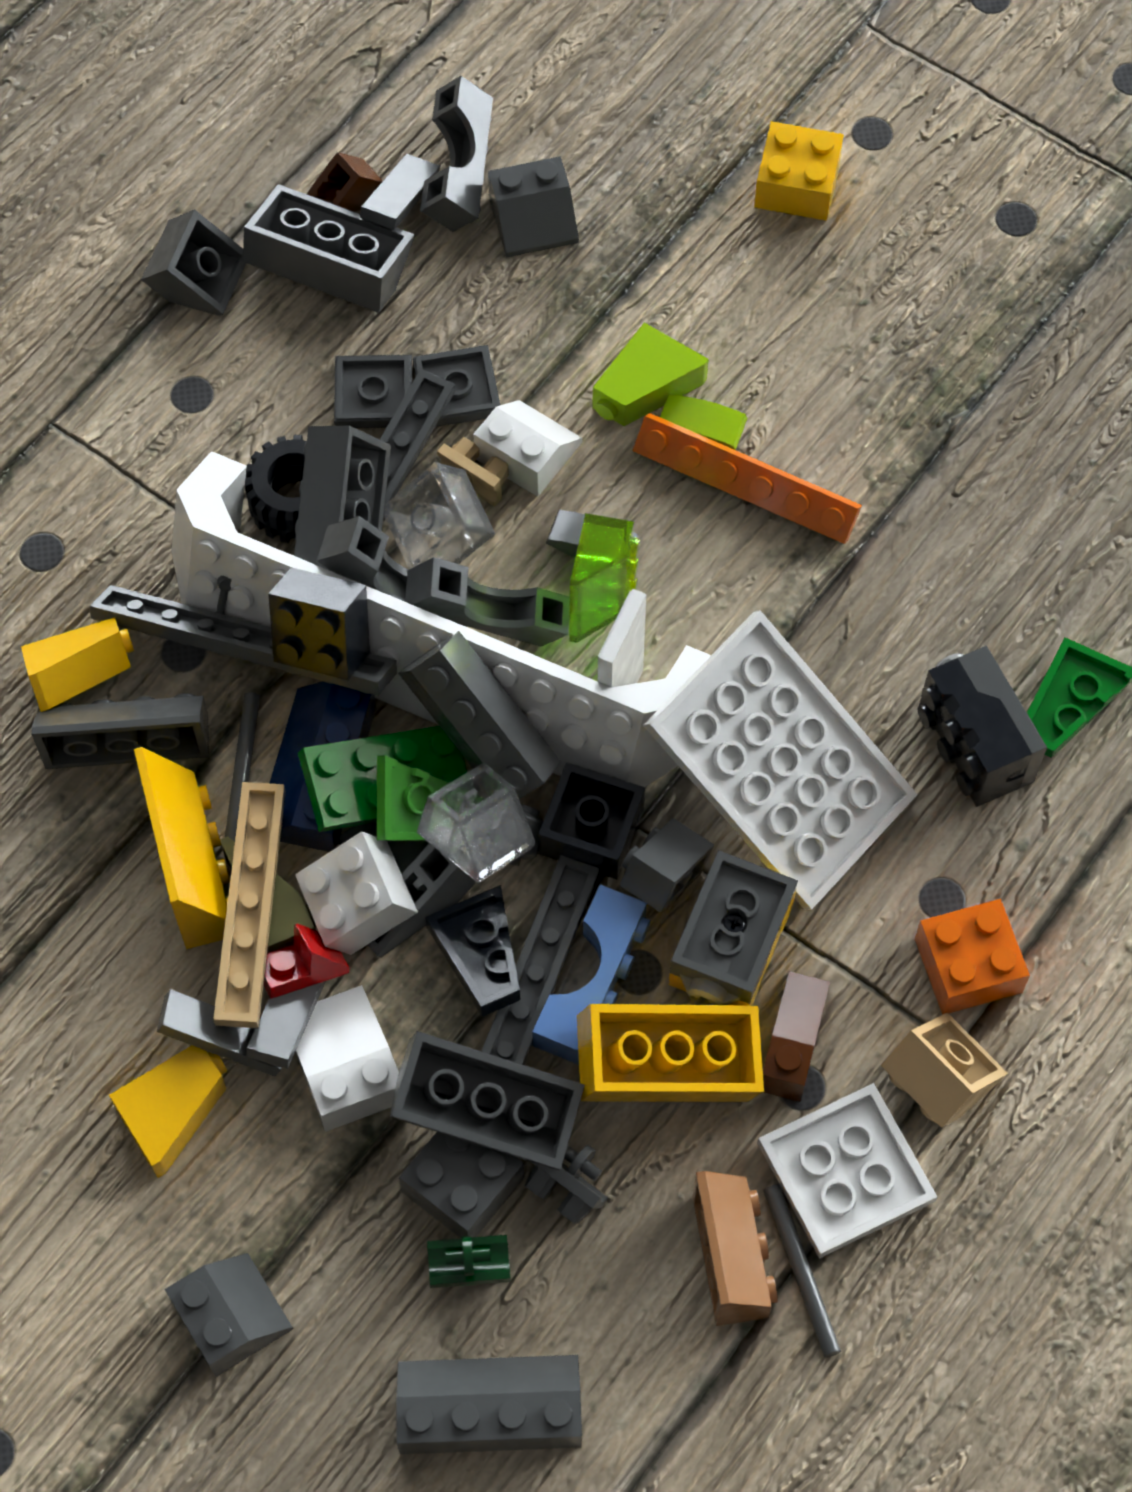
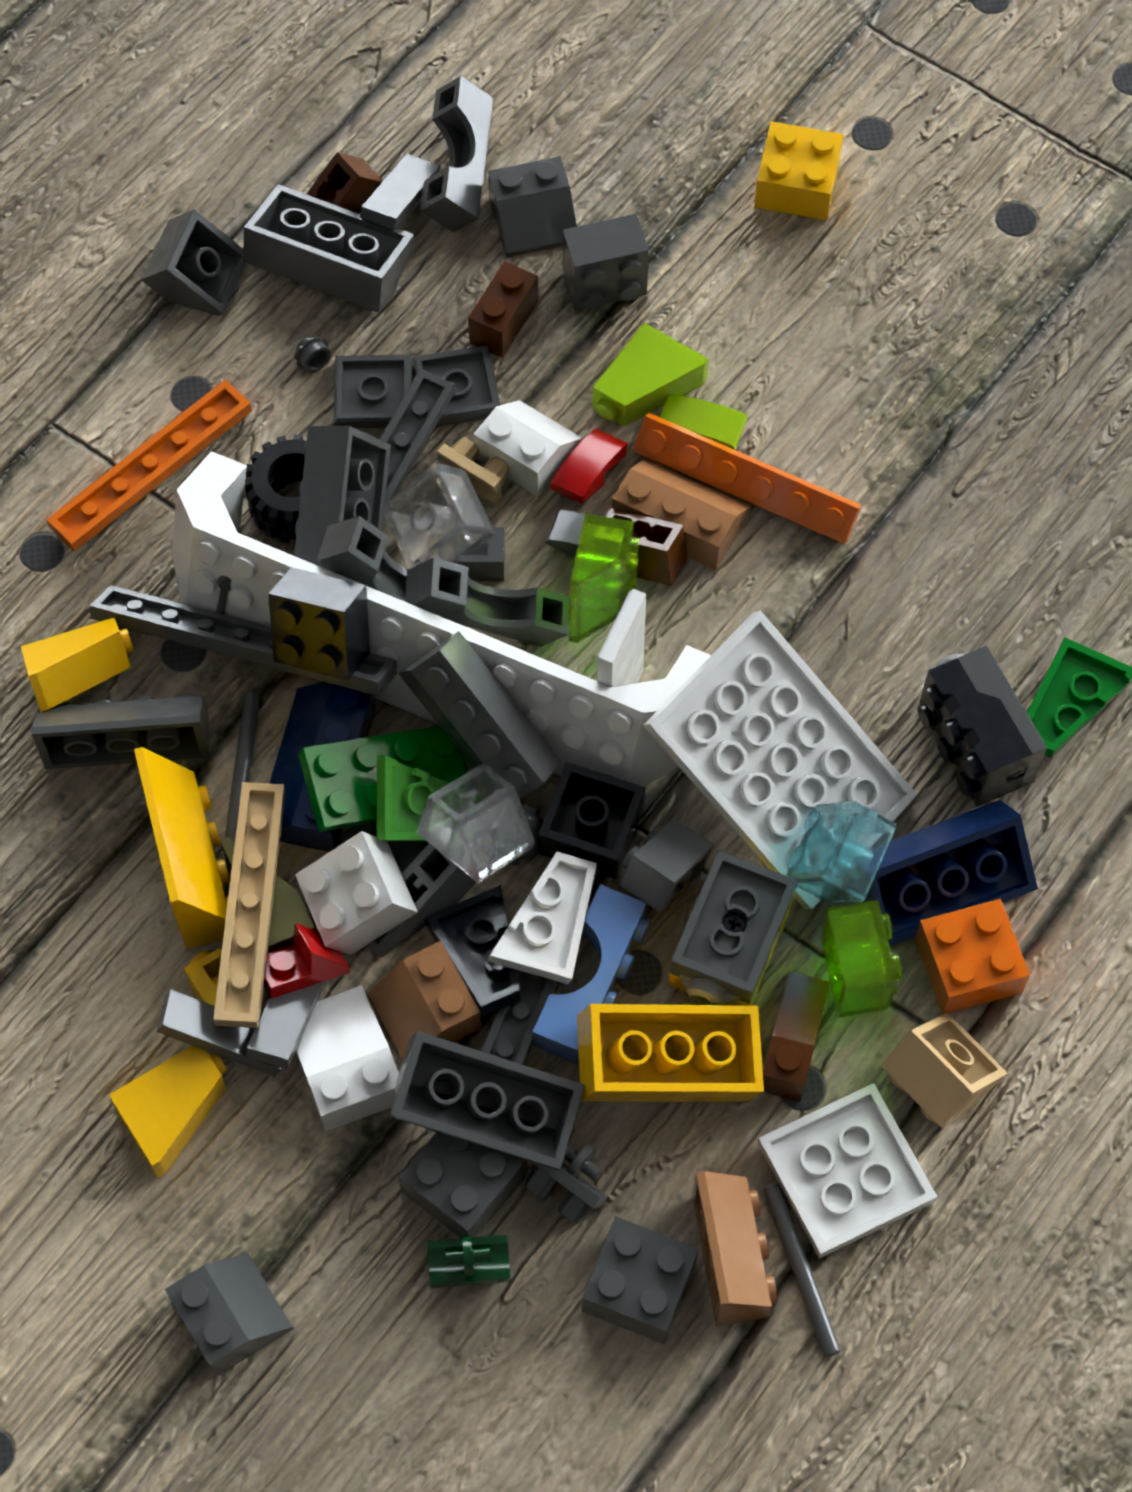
dark grey slope [396,1355,582,1454] -> none
none -> orange plate [46,379,252,552]
none -> yellow bracket [184,948,222,1006]
none -> dark grey plate [295,336,331,372]
none -> medium nougat slope [367,941,482,1062]
none -> dark grey panel [455,527,505,581]
none -> reddish brown brick [468,261,538,358]
none -> white wing [486,852,597,984]
none -> red slope [550,428,628,504]
none -> dark grey brick [562,214,649,311]
none -> dark grey brick [582,1216,699,1344]
none -> reddish brown arch [594,508,687,586]
none -> medium nougat slope [612,459,752,571]
none -> clear light blue brick [786,801,897,902]
none -> clear neon green brick [820,900,902,1018]
none -> dark blue slope [849,800,1038,948]

